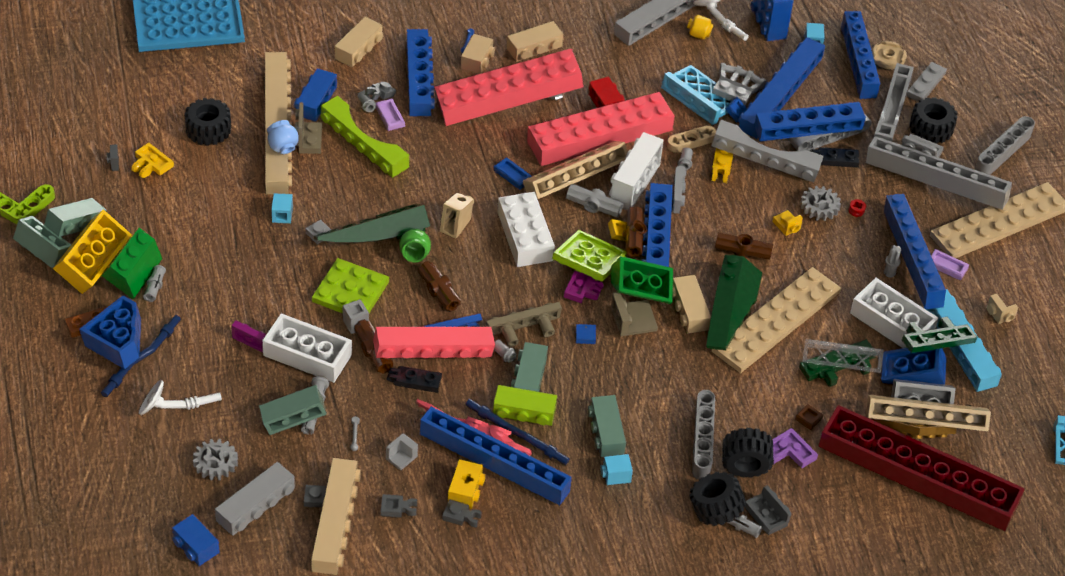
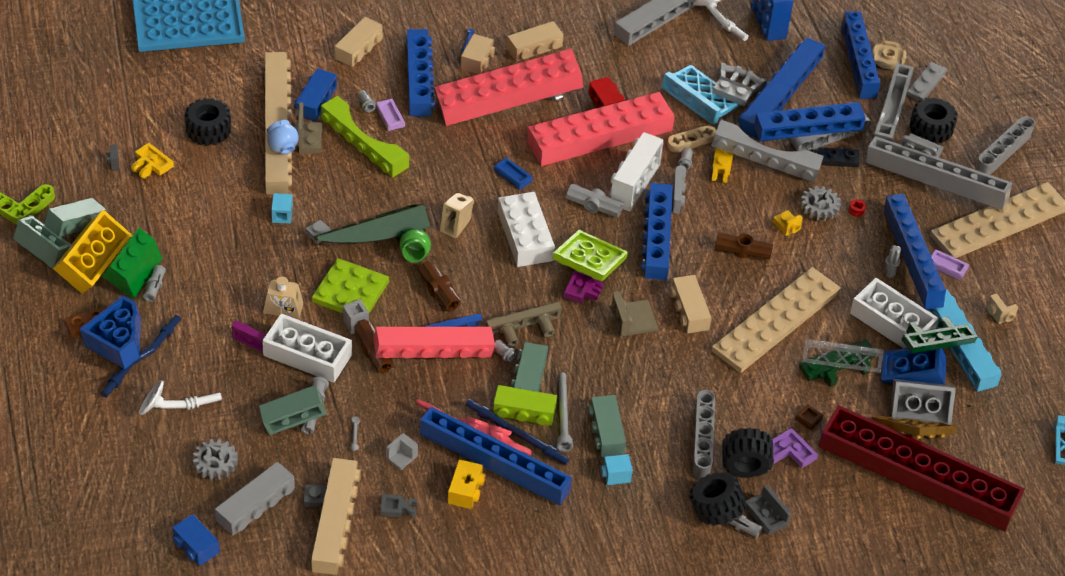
dark grey plate [365,82,397,100] -> none
black hinge [387,366,442,393] -> none
dark grey plate [442,499,482,527] -> none
tan brick [523,141,628,199] -> none
blue tile [576,324,596,344] -> none
yellow plate [608,219,626,241] -> none
green slope [611,256,673,304] -> none
reddish brown piece [622,206,647,258] -> none
yellow head [687,15,713,40] -> none
dark green wedge [706,255,762,351] -> none
blue tile [725,97,747,122] -> none
medium azure brick [804,23,824,44] -> none
tan brick [866,395,991,431] -> none
none -> tan torso [263,277,303,319]
none -> light grey piece [557,372,573,452]

